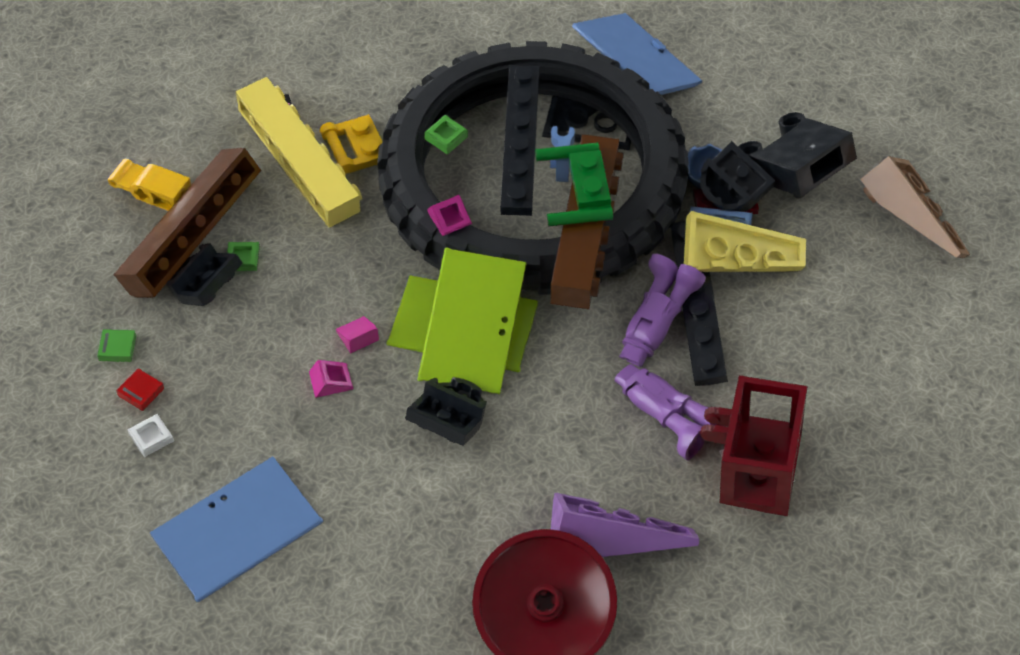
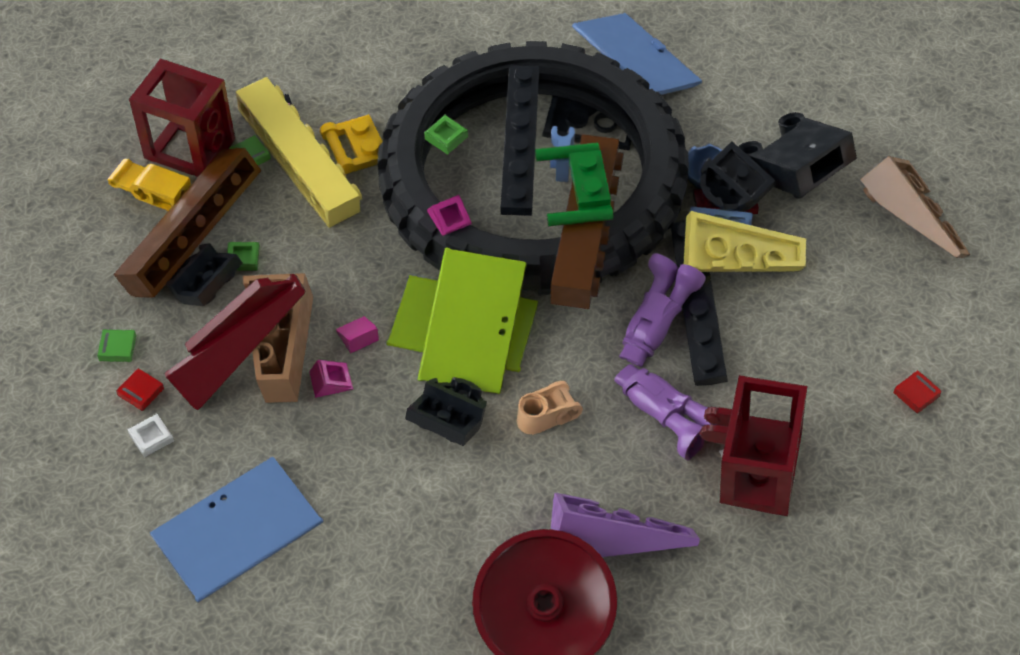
none -> dark red piece [129,58,235,177]
none -> dark red wedge [164,274,305,410]
none -> bright green tile [229,135,271,165]
none -> medium nougat wedge [243,273,313,403]
none -> light nougat piece [517,381,583,435]
none -> red tile [893,370,942,414]

